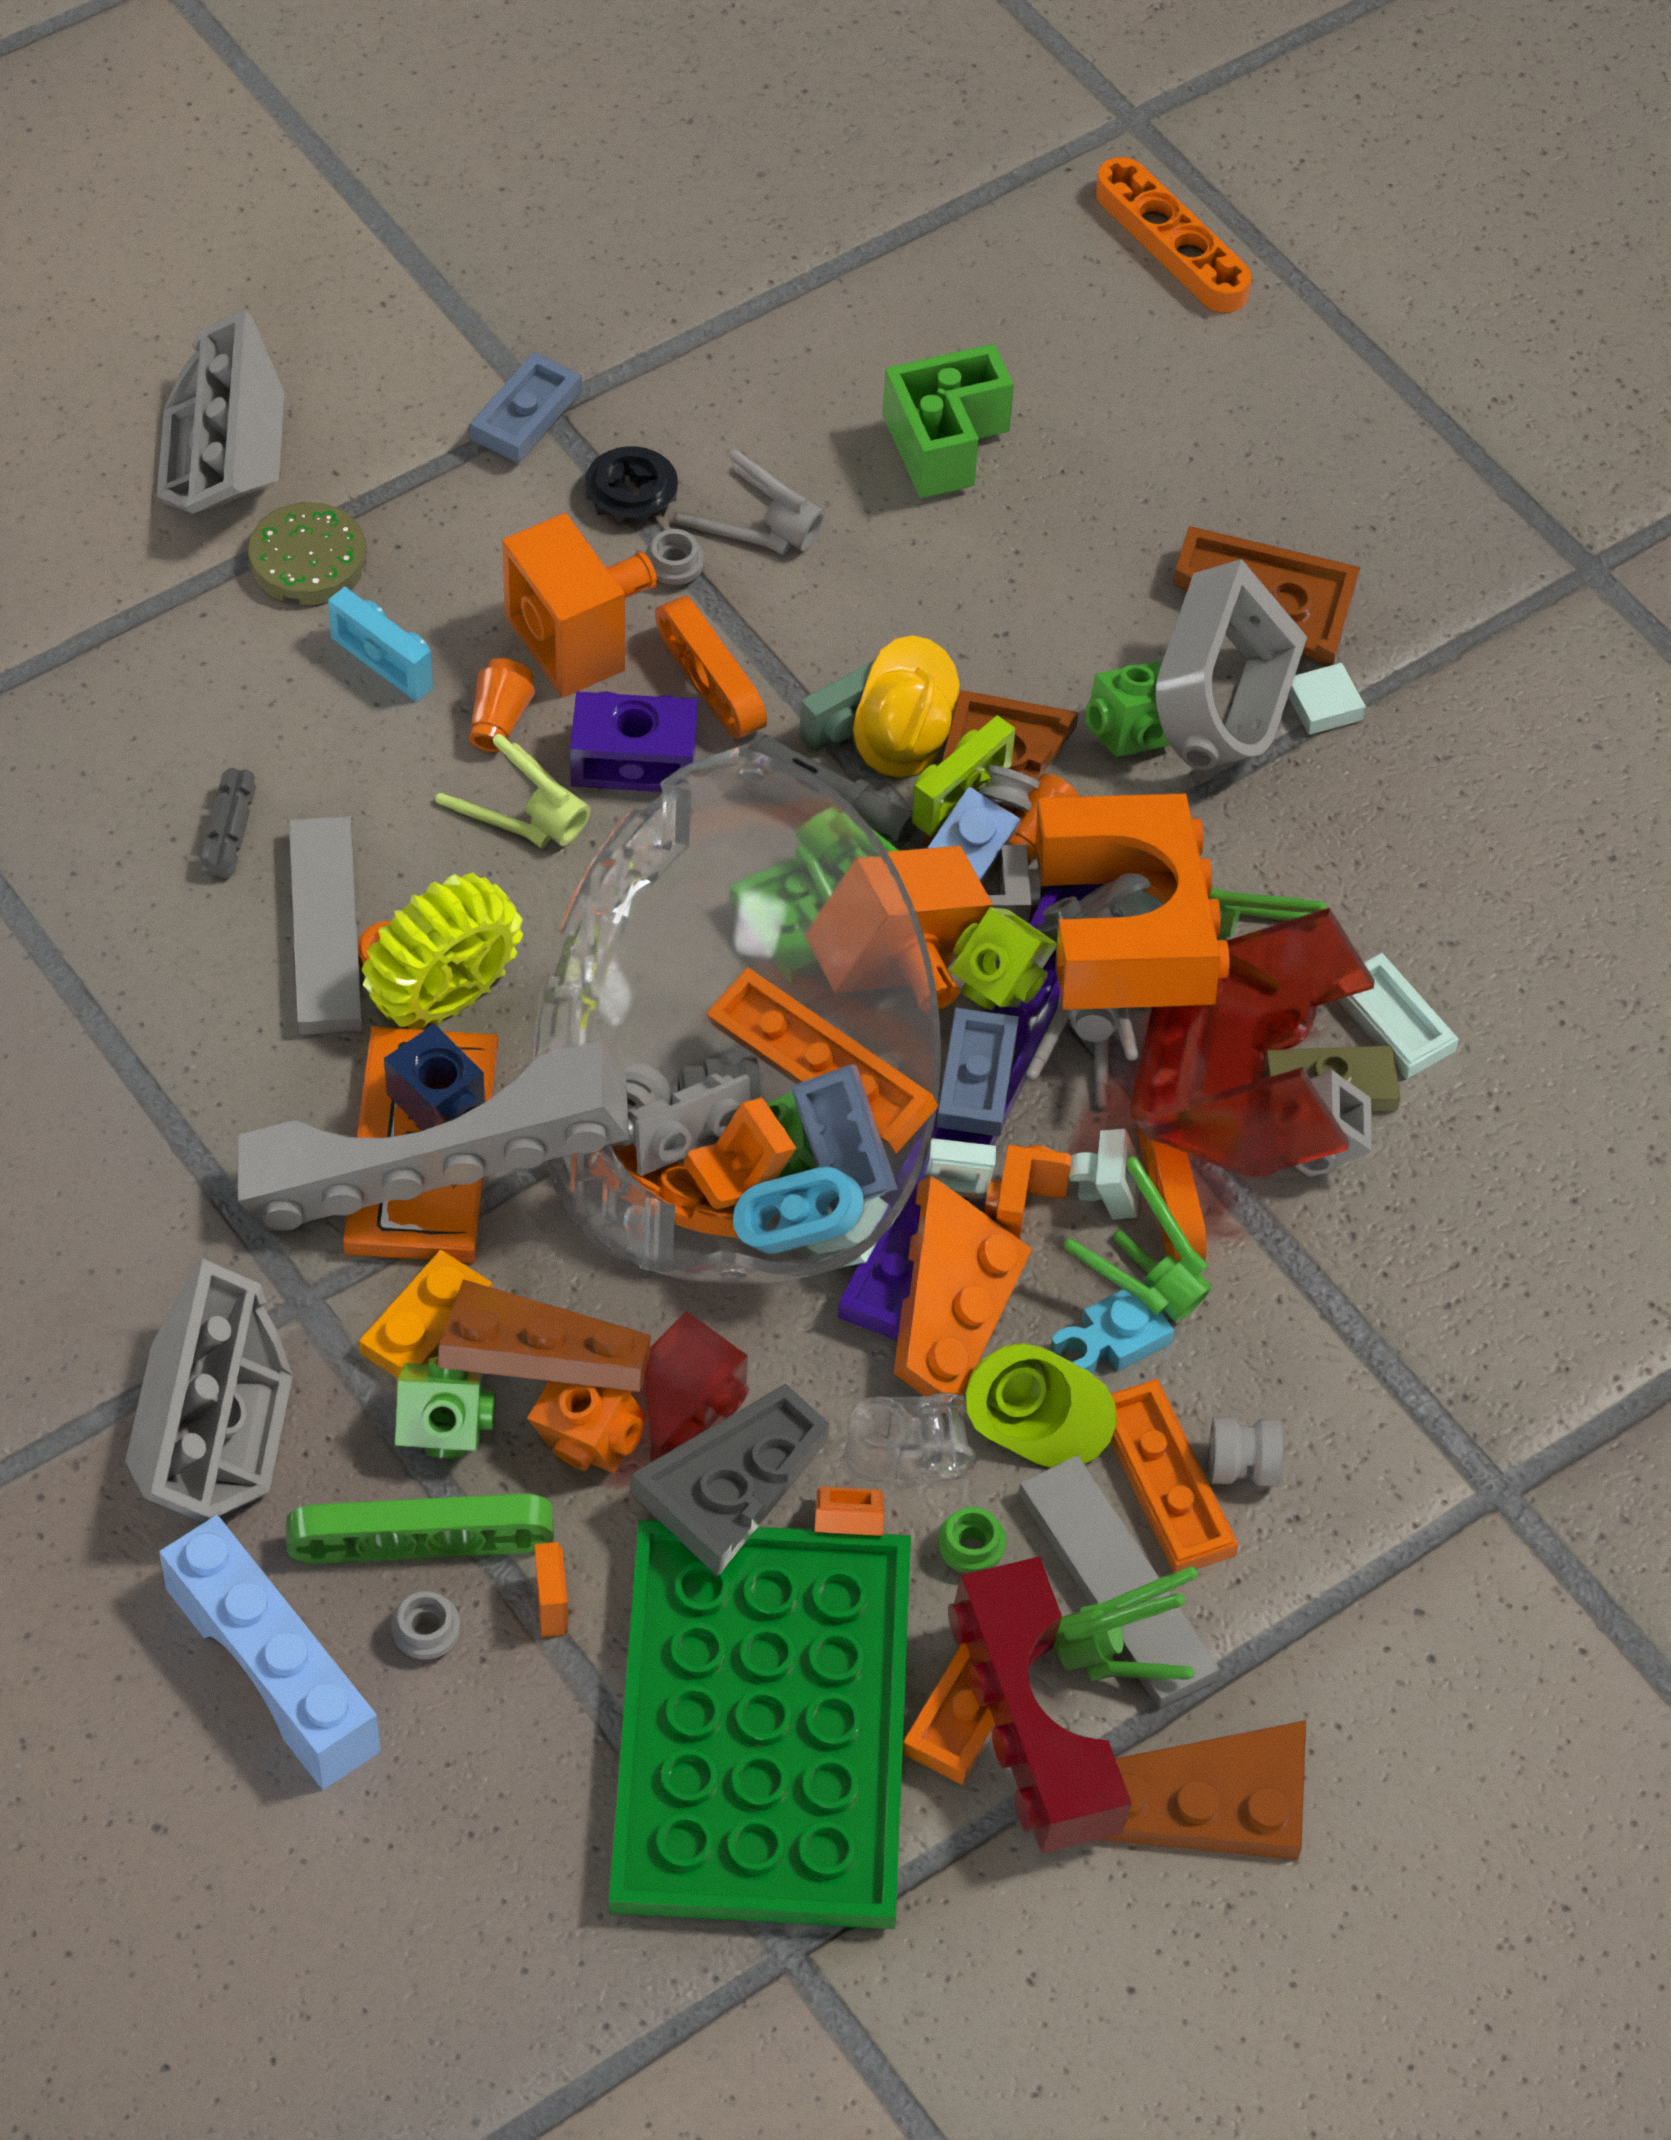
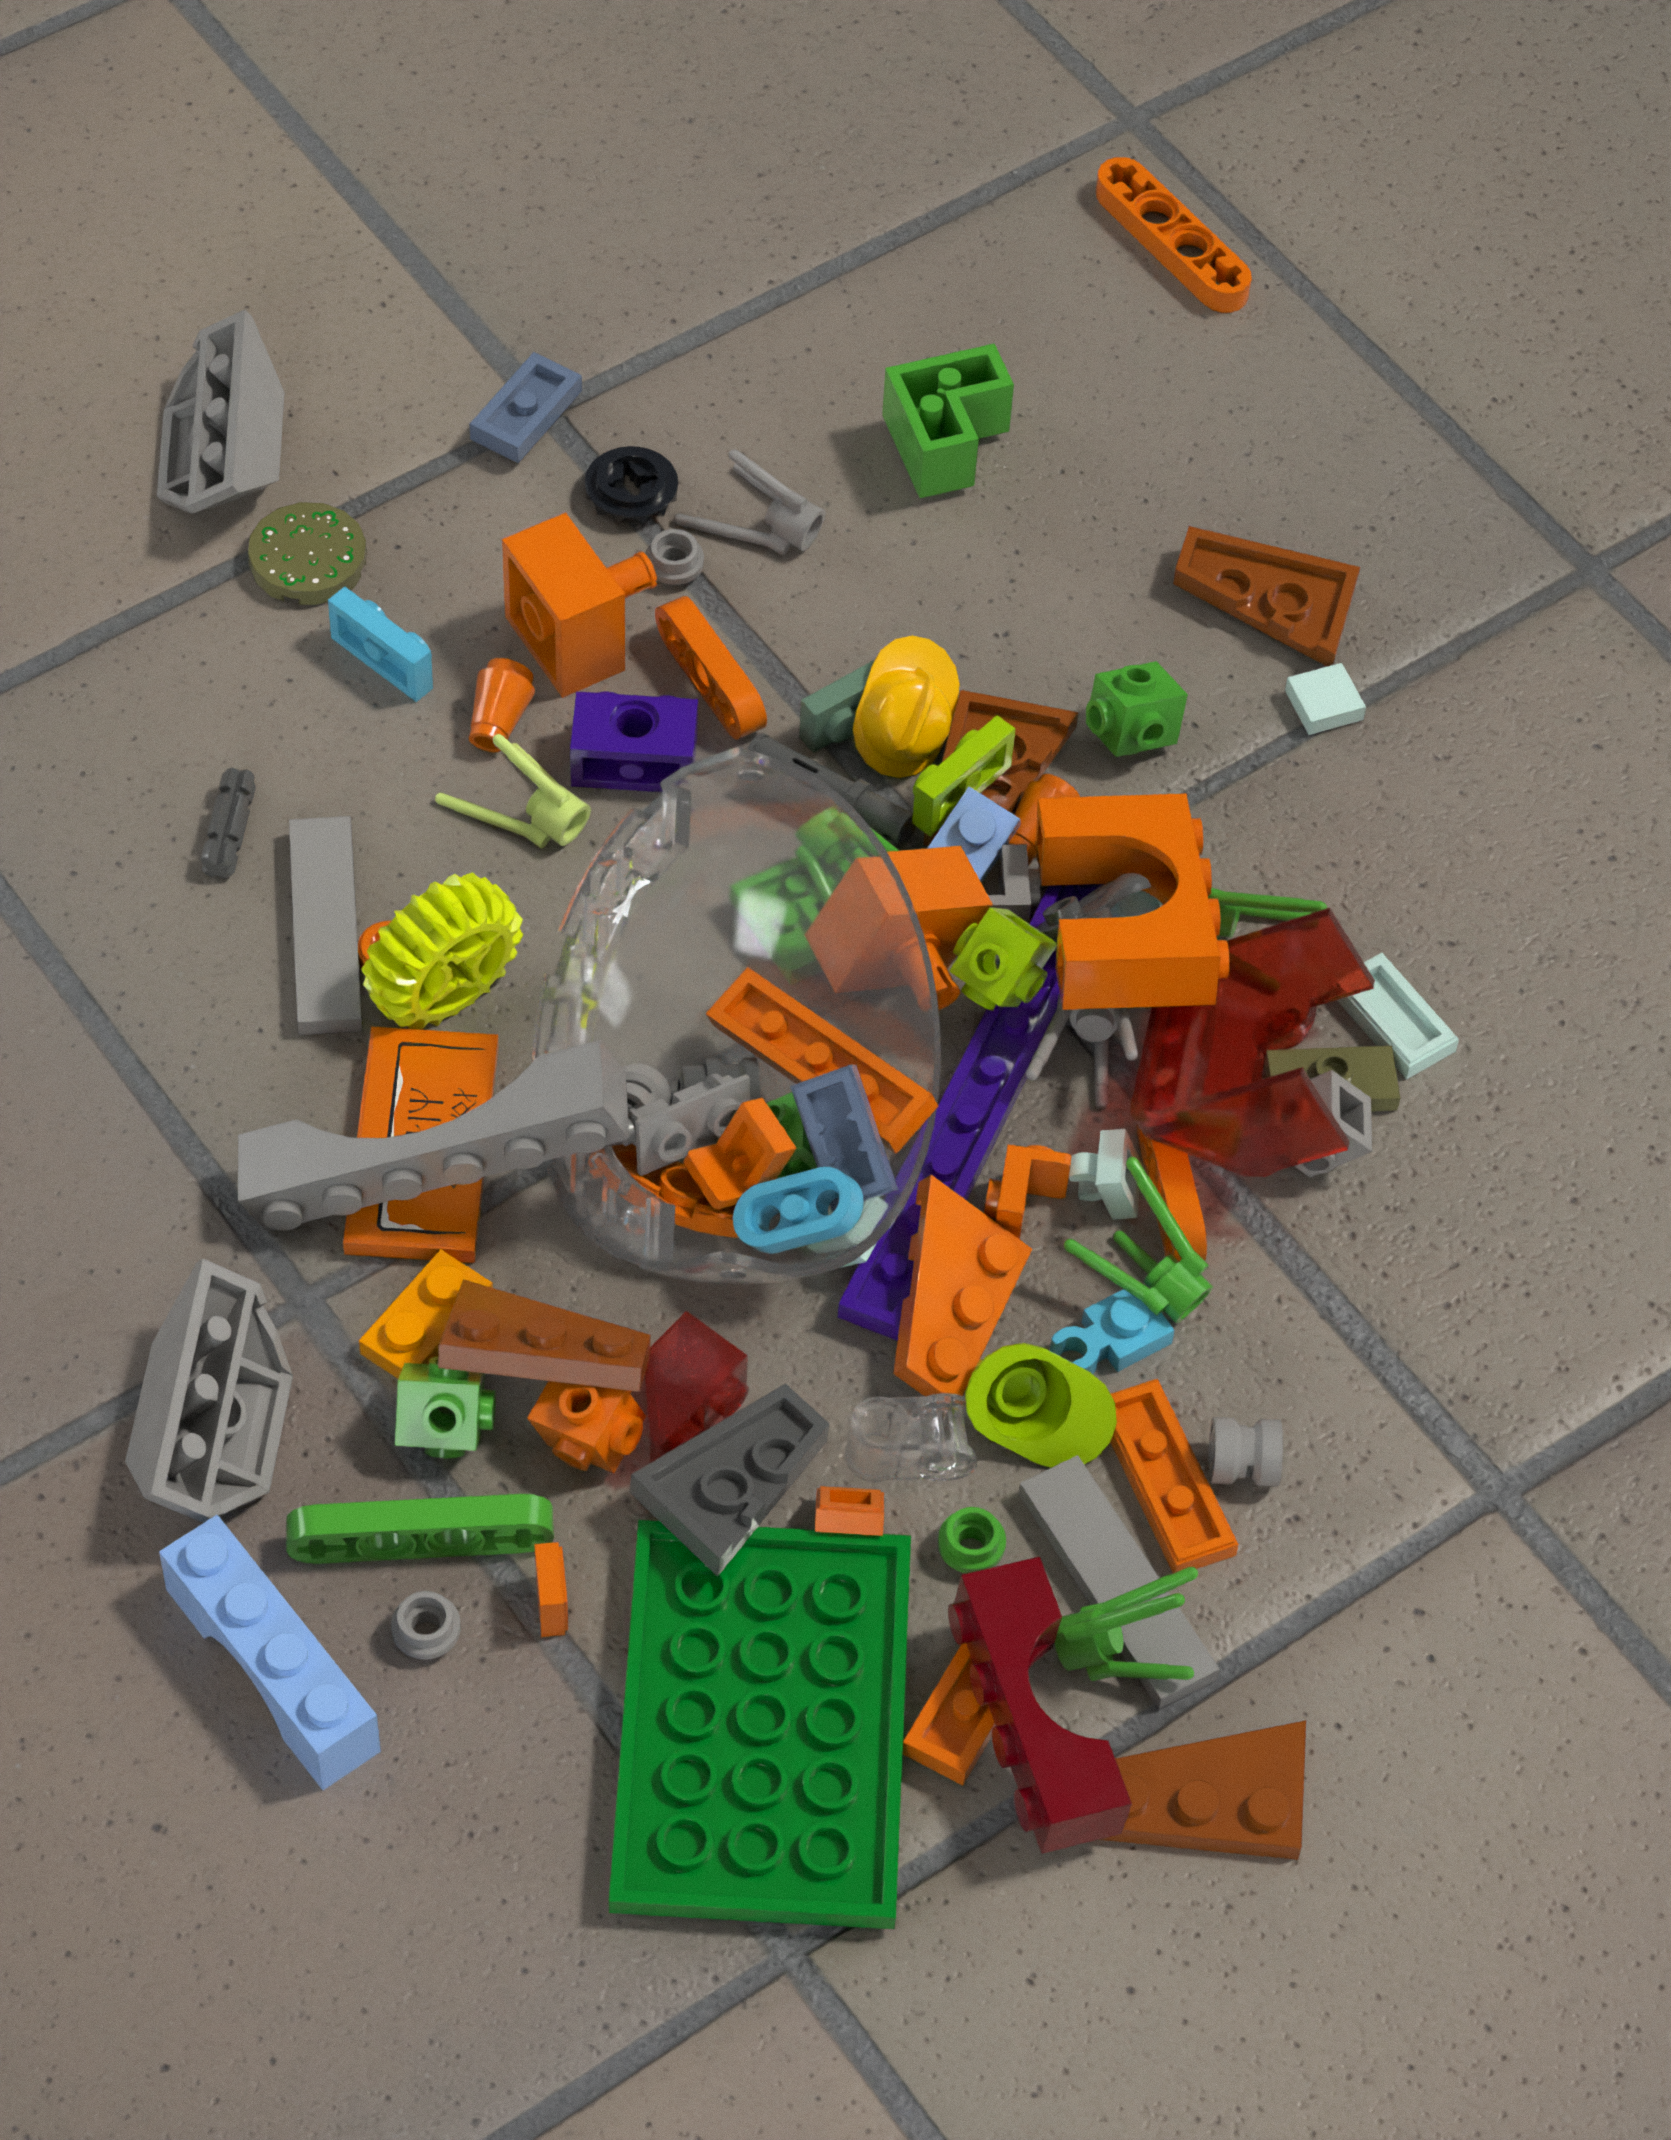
dark blue brick [384,1023,485,1130] -> none
light aqua tile [921,1138,996,1199] -> none
sand blue plate [937,1007,1019,1137] -> none
light grey bush [979,765,1041,812] -> none
light grey window [1156,559,1307,770] -> none

